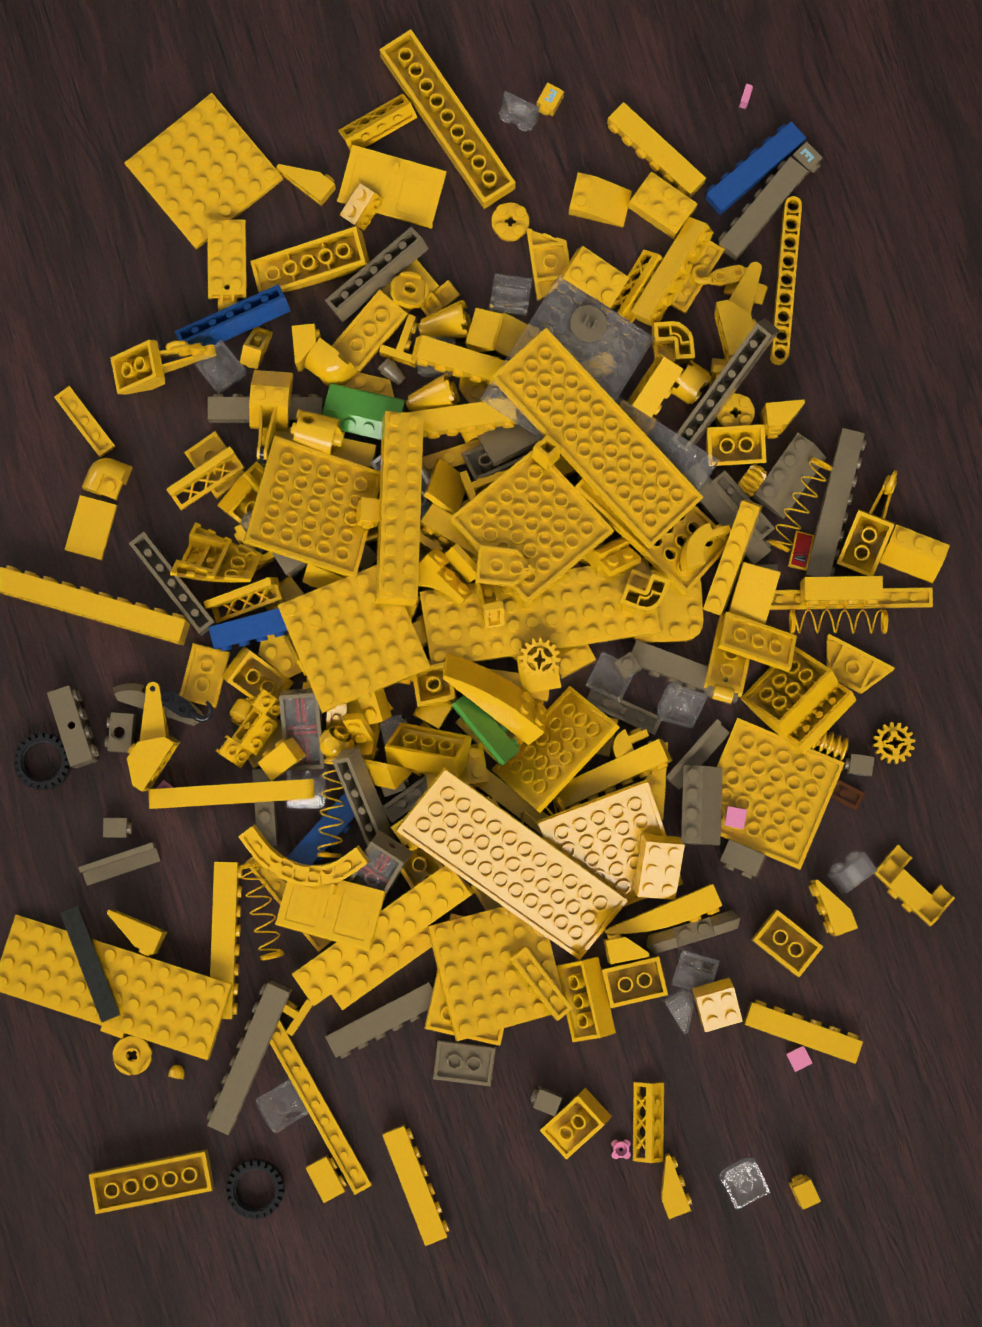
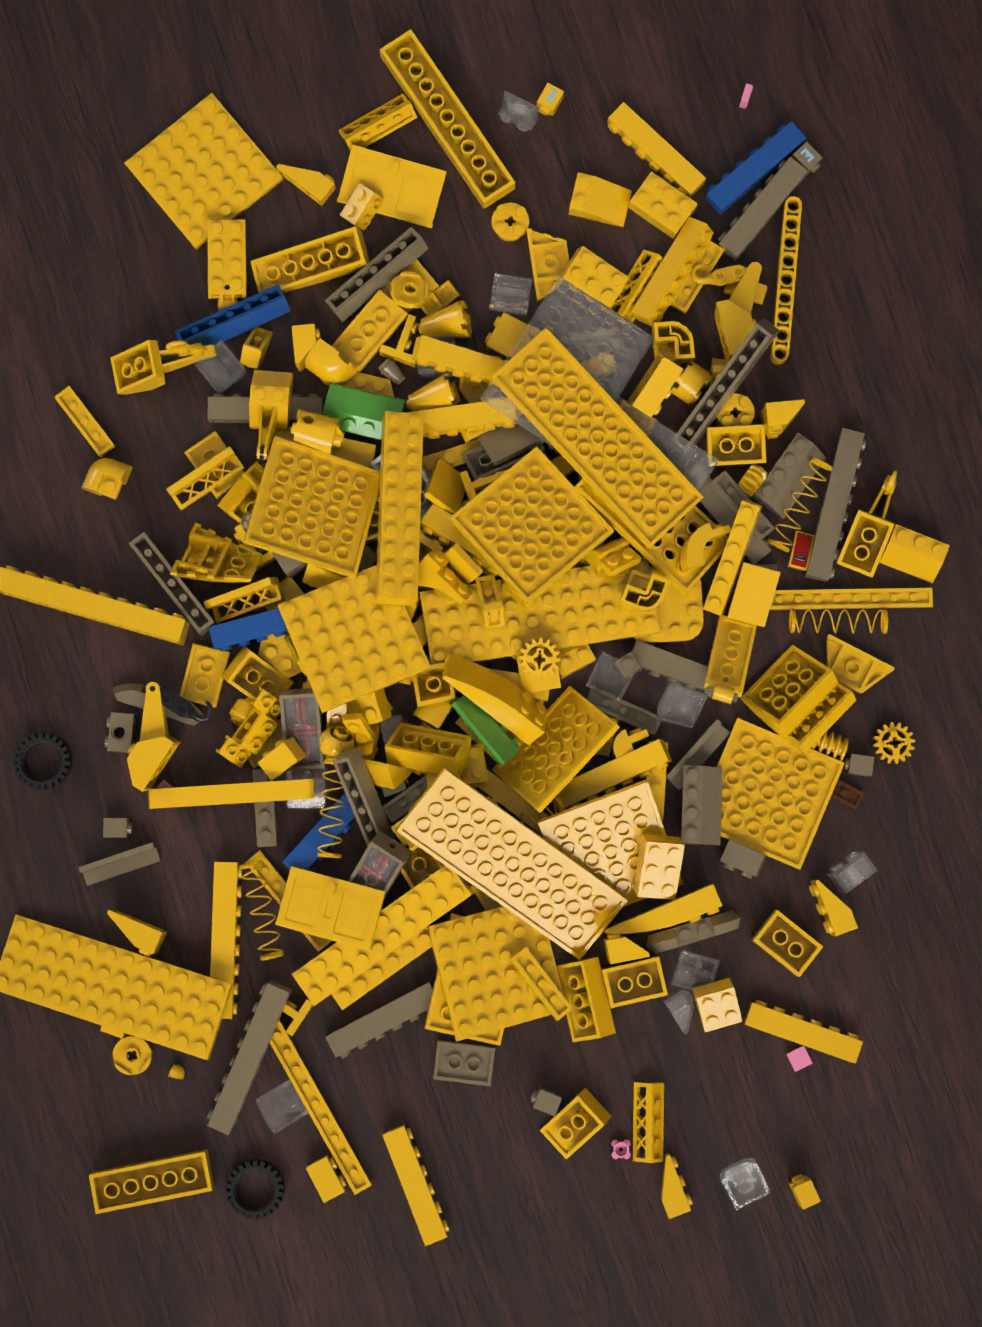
dark tan brick [47,686,100,768] -> none
pearl dark grey tile [60,906,121,1022] -> none
yellow tile [65,495,118,560] -> none
yellow plate [238,825,370,886] -> none
yellow brick [356,497,380,529] -> none
yellow slope [465,308,504,352] -> none
yellow tile [475,545,535,587] -> none
yellow brick [533,435,562,470] -> none
dark tan piece [570,305,607,343] -> none
yellow plate [717,612,797,672] -> none
bright pink tile [724,806,747,829] -> none
yellow brick [800,576,883,608] -> none
yellow bracket [872,845,955,927] -> none

